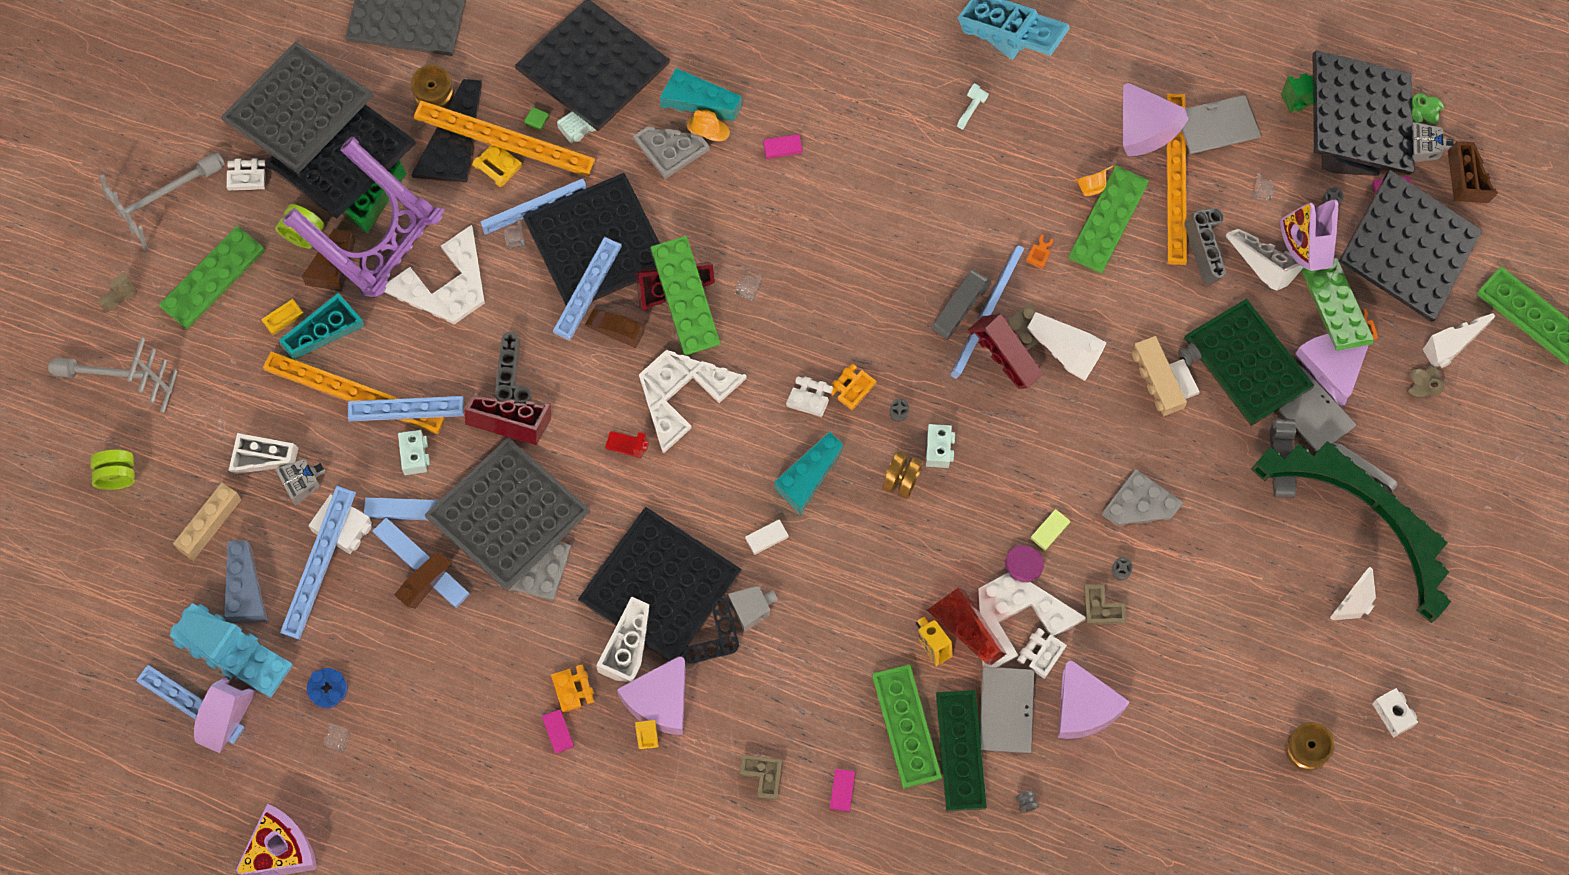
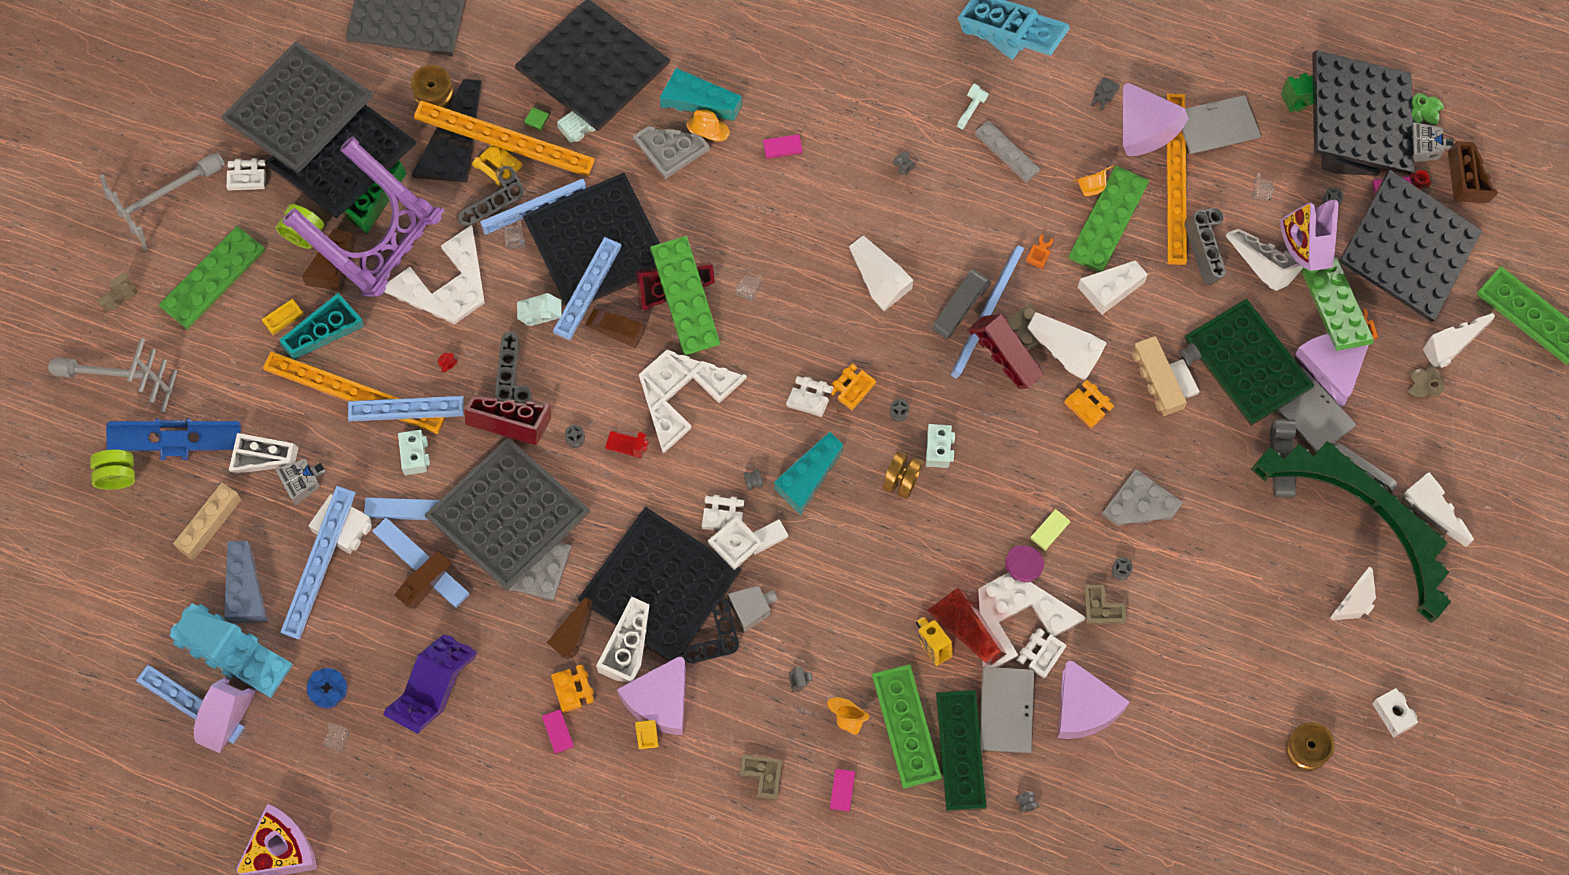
none -> blue piece [106,418,241,461]
none -> dark purple bracket [383,634,477,734]
none -> red plate [438,353,457,372]
none -> dark grey beam [456,166,524,226]
none -> light aqua brick [517,293,561,326]
none -> reddish brown slope [547,597,592,659]
none -> dark grey wheel [565,425,585,448]
none -> white plate [702,495,744,531]
none -> white tile [708,515,763,570]
none -> dark grey wheel [743,469,763,491]
none -> dark grey tile [788,667,813,692]
none -> light orange piece [827,697,870,735]
none -> white wedge [849,236,913,311]
none -> dark grey wheel [893,152,916,175]
none -> light grey plate [975,120,1040,184]
none -> light orange plate [1064,380,1114,429]
none -> white wedge [1078,261,1148,315]
none -> dark grey plate [1091,77,1120,111]
none -> white wedge [1402,472,1474,547]
none -> red plate [1410,170,1431,189]

